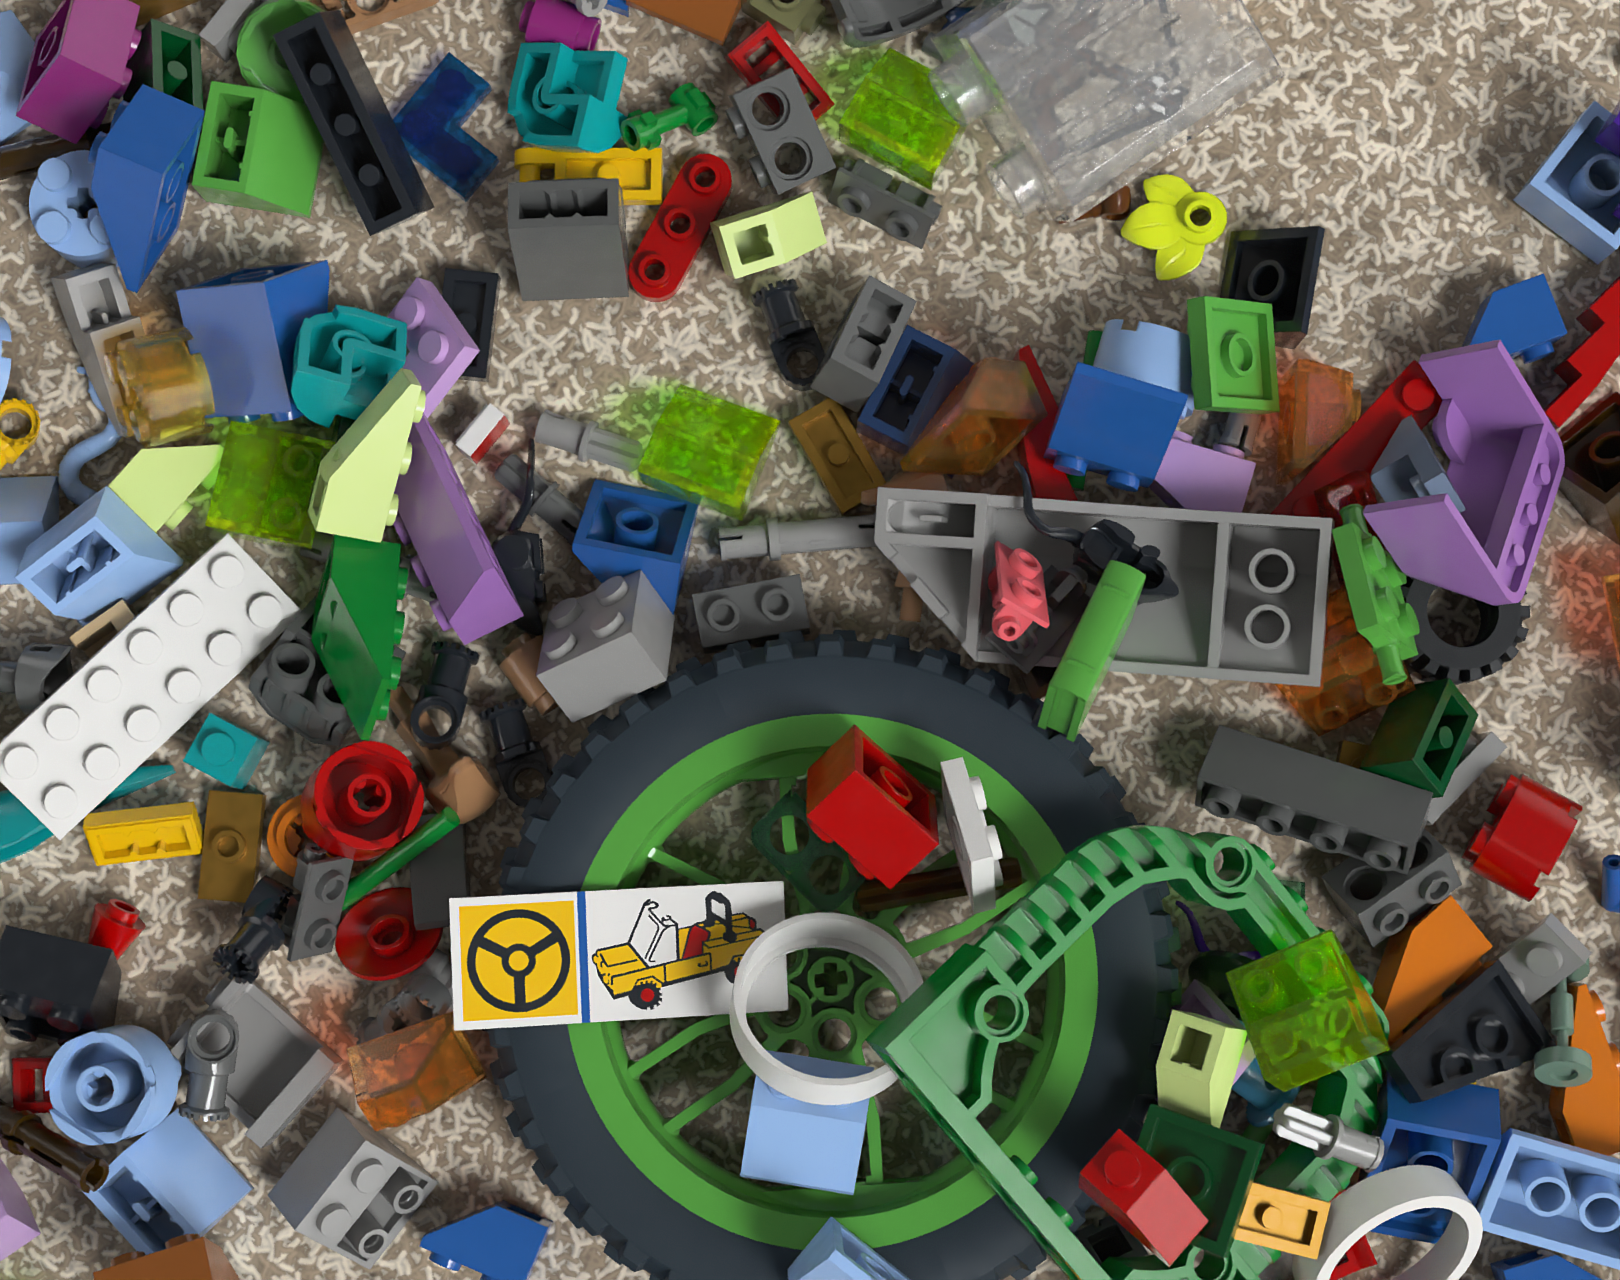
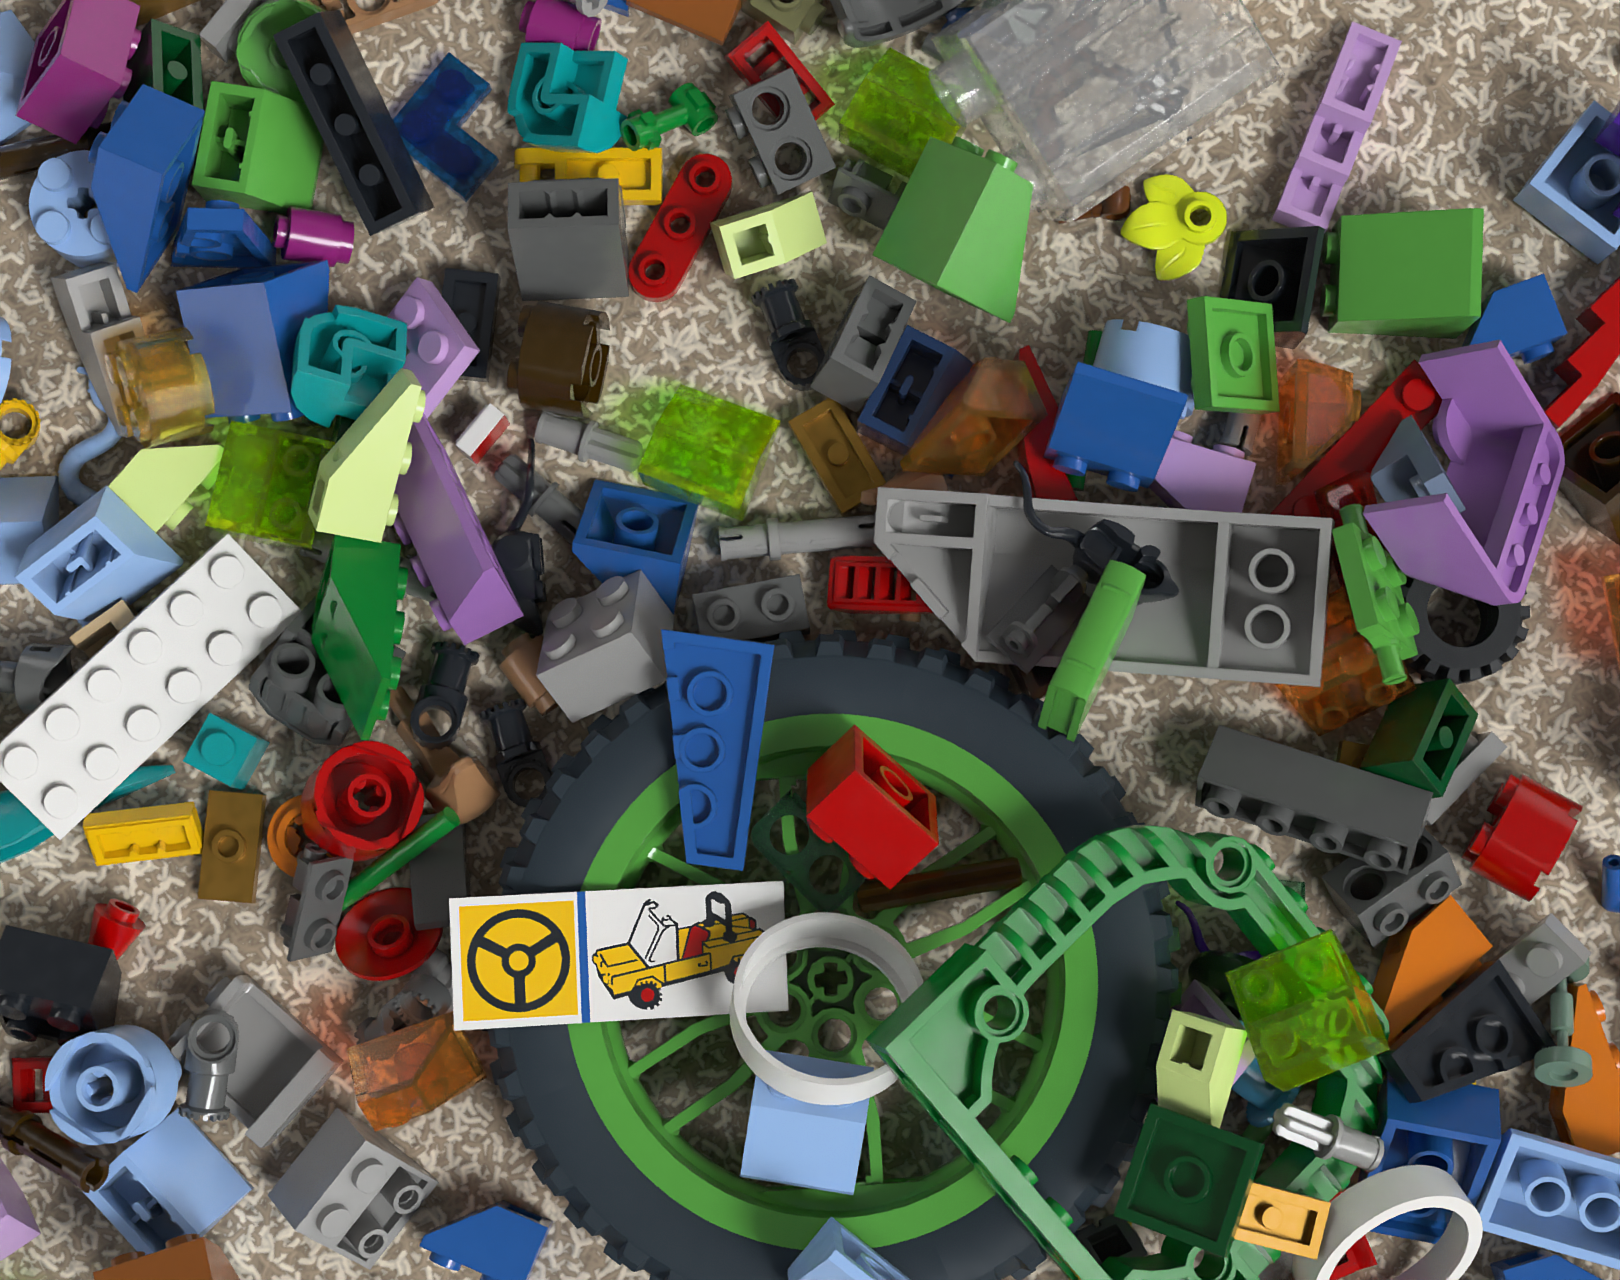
black connector [213,875,294,984] -> none
white plate [940,757,1003,914] -> none
coral hinge [988,541,1050,641] -> none
red slope [1079,1129,1208,1267] -> none
none -> blue wing [171,200,277,269]
none -> magenta brick [272,206,355,267]
none -> dark brown brick [507,301,610,419]
none -> blue wing [661,629,775,871]
none -> red slope [827,556,934,614]
none -> bright green slope [872,136,1033,323]
none -> lavender slope [1272,22,1402,234]
none -> bright green slope [1320,208,1484,339]

